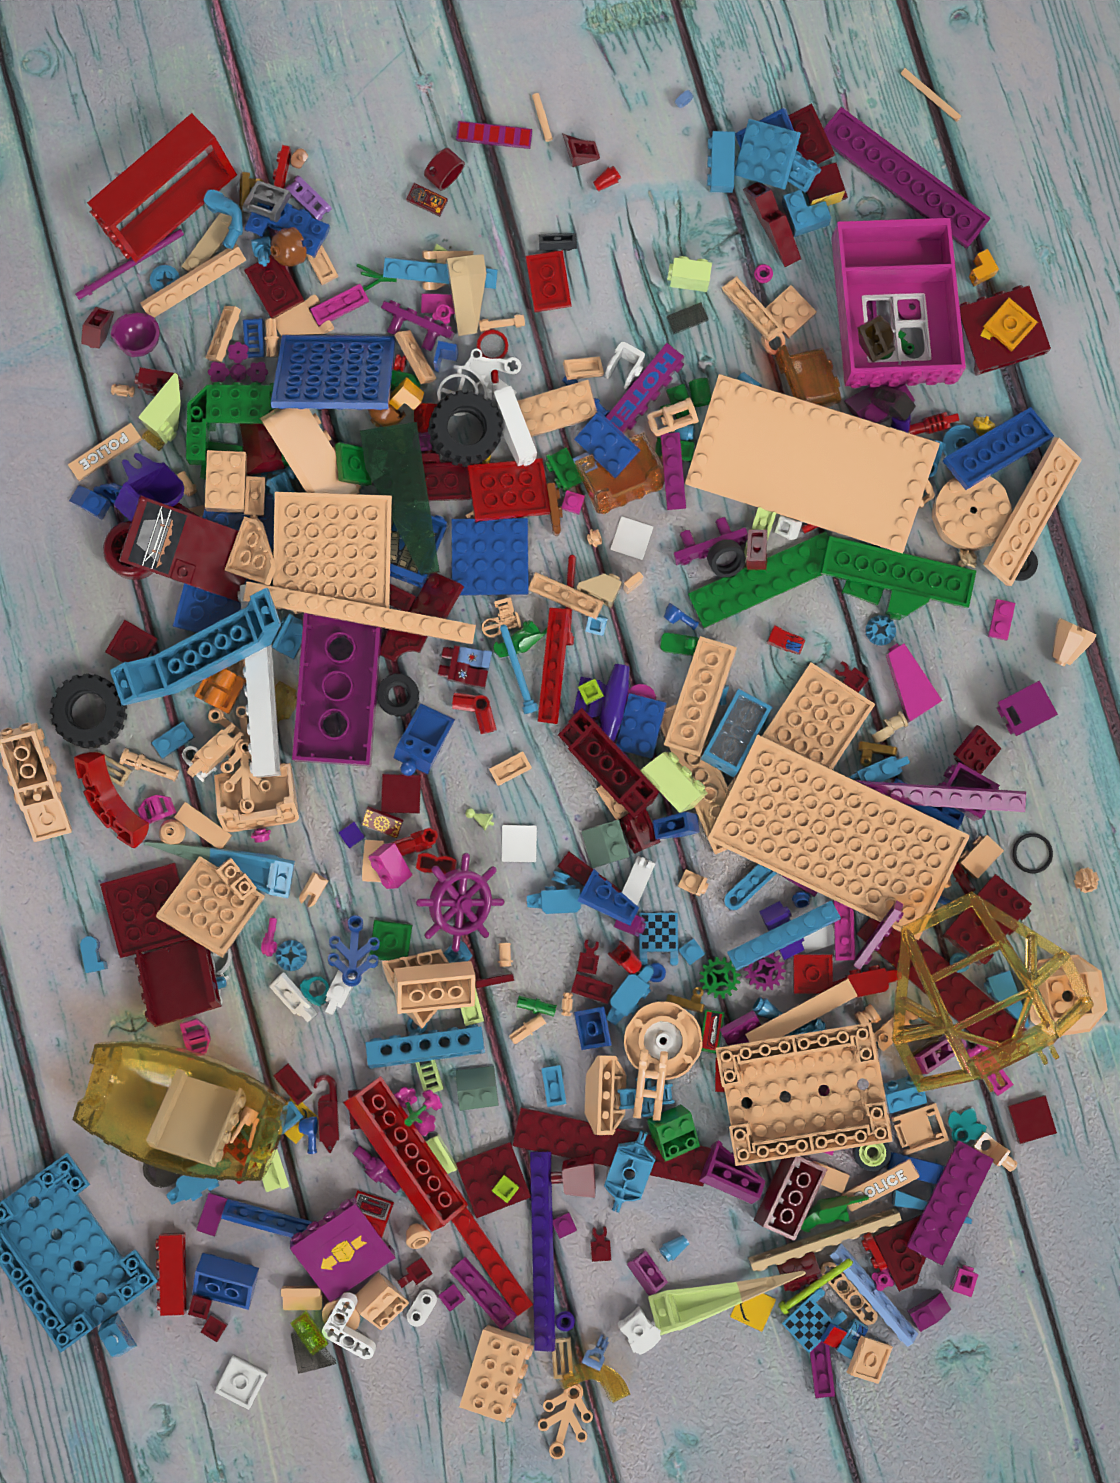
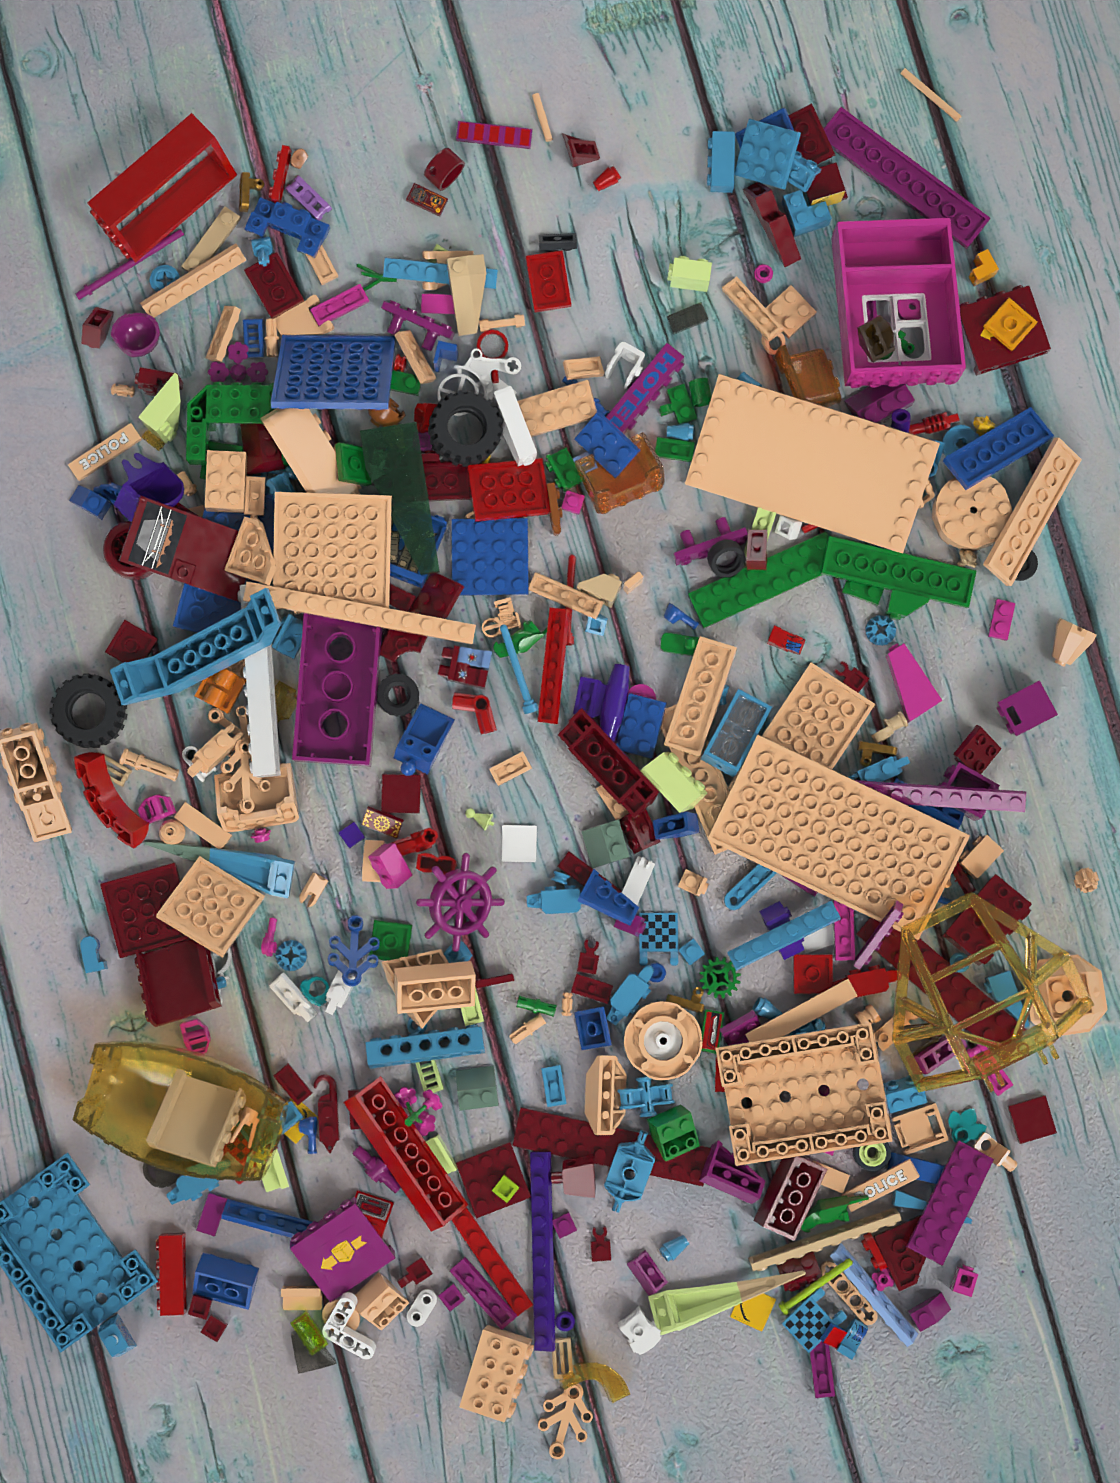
dark azure plate [151,721,195,759] -> none
dark azure piece [204,190,243,249] -> none
white tile [214,1355,268,1410] -> none
light nougat slope [215,858,257,901] -> none
flat silver plate [243,180,291,222] -> none
dark orange cylinder [270,227,307,266] -> none
light orange piece [389,377,424,410] -> none
light nougat cone [406,1223,432,1249] -> none
dark pink plate [432,302,454,324] -> none
light nougat pin [498,943,513,967] -> none
lime plate [578,679,604,705] -> none
medium blue piece [582,1335,609,1371] -> none
light nougat plate [587,529,602,547] -> none
red piece [607,940,642,974] -> none
white sticker [610,517,653,560] -> none
light nougat piece [633,1049,668,1121] -> none
light nougat piece [647,397,699,436] -> none
magenta plate [661,432,686,510] -> none
medium blue tile [675,90,693,108] -> none
magenta gear [743,953,786,991] -> none
blue plate [792,891,811,908] -> none
light nougat tile [847,1336,893,1384] -> none
clear smoke slope [869,385,916,421] -> none
black tyre [1013,833,1053,874] -> none

